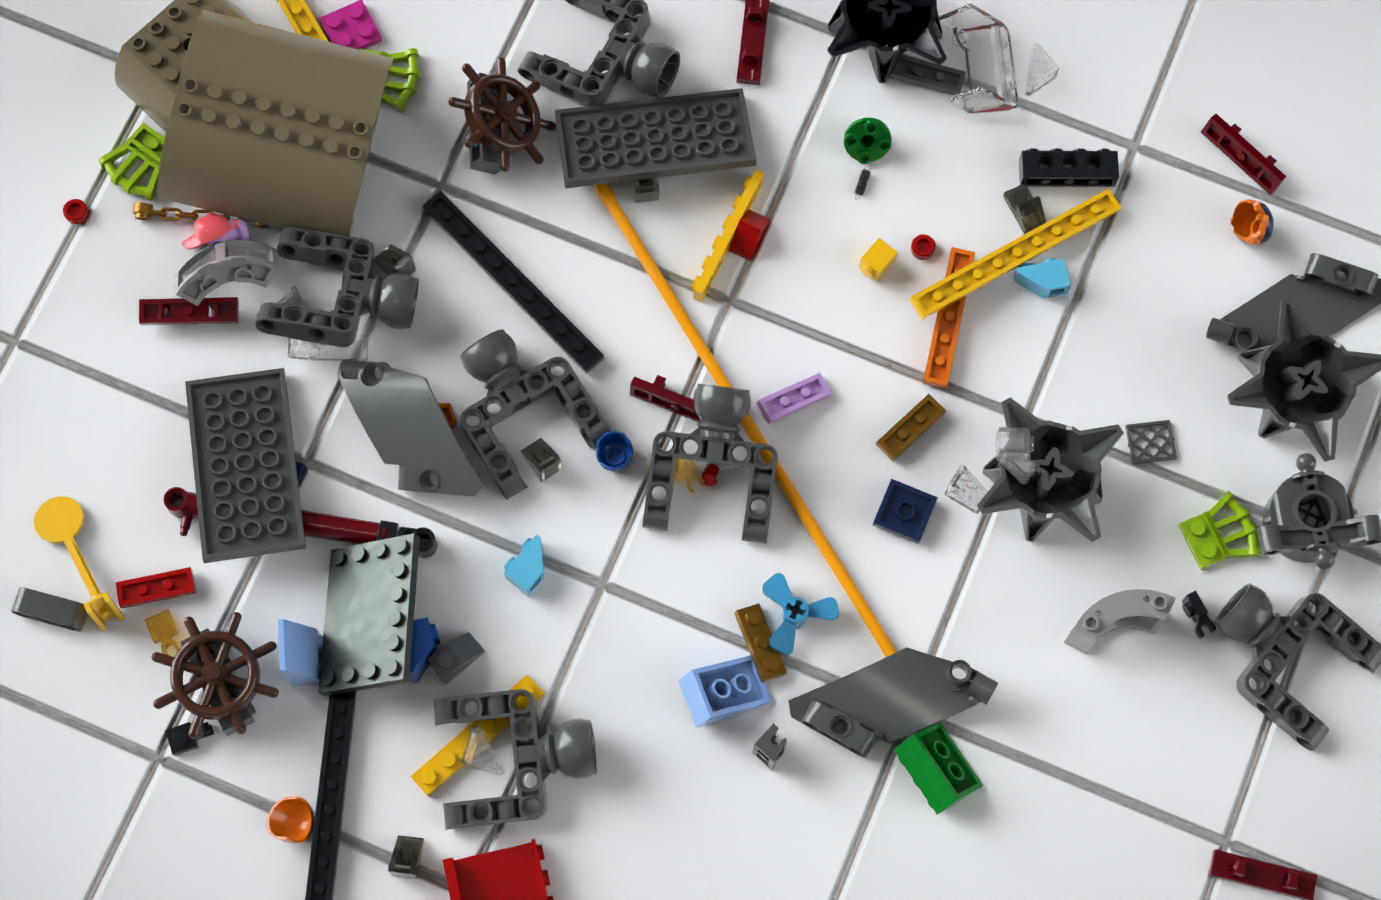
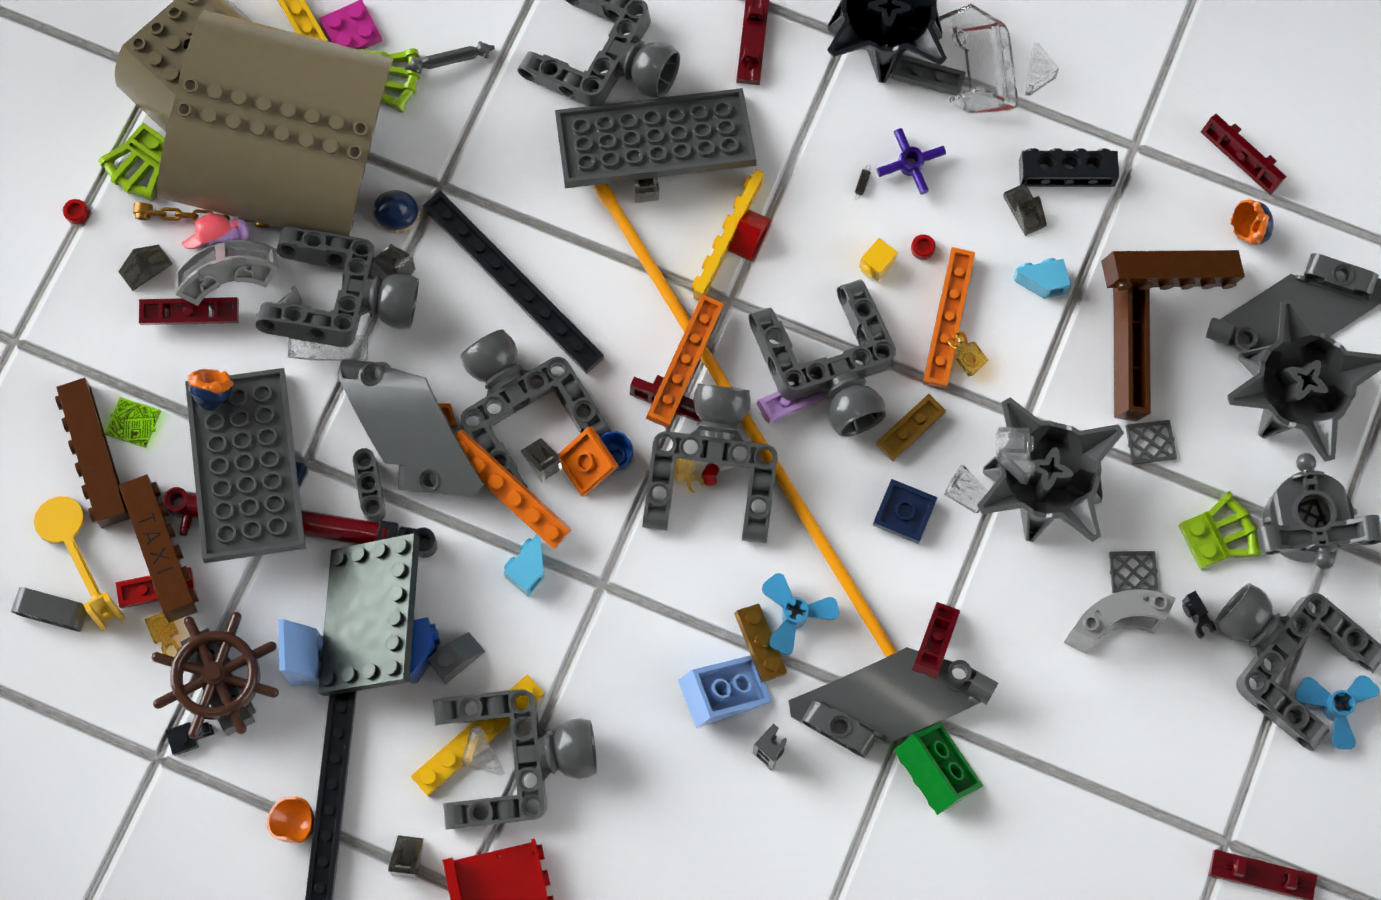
reddish brown brick [448,57,556,174] -> none
green plate [844,117,892,164] -> none
yellow plate [909,188,1121,320] -> none
none -> reddish brown brick [55,377,130,528]
none -> clear neon green piece [105,397,161,448]
none -> clear smoke slope [118,244,173,291]
none -> reddish brown brick [119,474,199,623]
none -> hair [187,369,234,411]
none -> dark grey beam [353,448,386,523]
none -> dark blue hair [372,190,421,233]
none -> dark grey wheel [405,41,495,74]
none -> orange plate [455,430,572,549]
none -> orange tile [555,427,619,496]
none -> orange plate [646,294,724,429]
none -> dark grey piece [748,279,896,437]
none -> dark purple bar [876,128,946,195]
none -> dark red hinge [912,602,960,679]
none -> clear yellow plate [948,331,989,377]
none -> reddish brown brick [1101,250,1245,291]
none -> dark grey window [1109,551,1158,593]
none -> reddish brown brick [1113,288,1151,422]
none -> dark azure piece [1294,675,1379,750]

